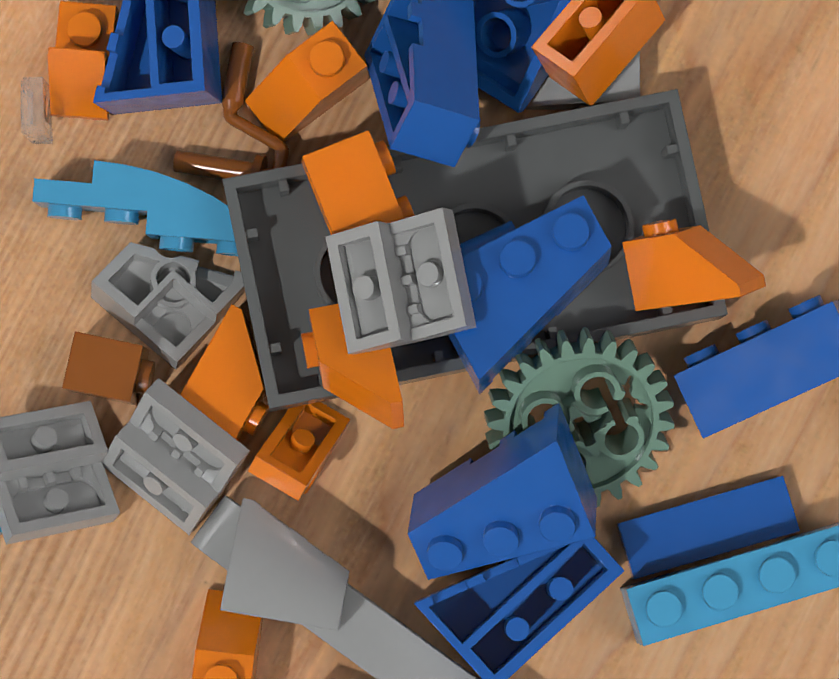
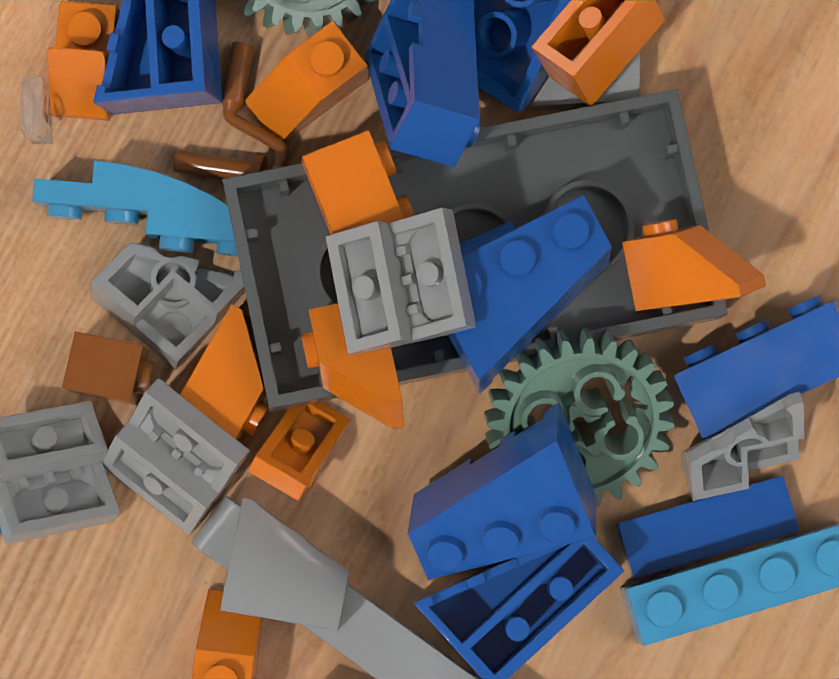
none -> light grey slope [681,392,805,501]

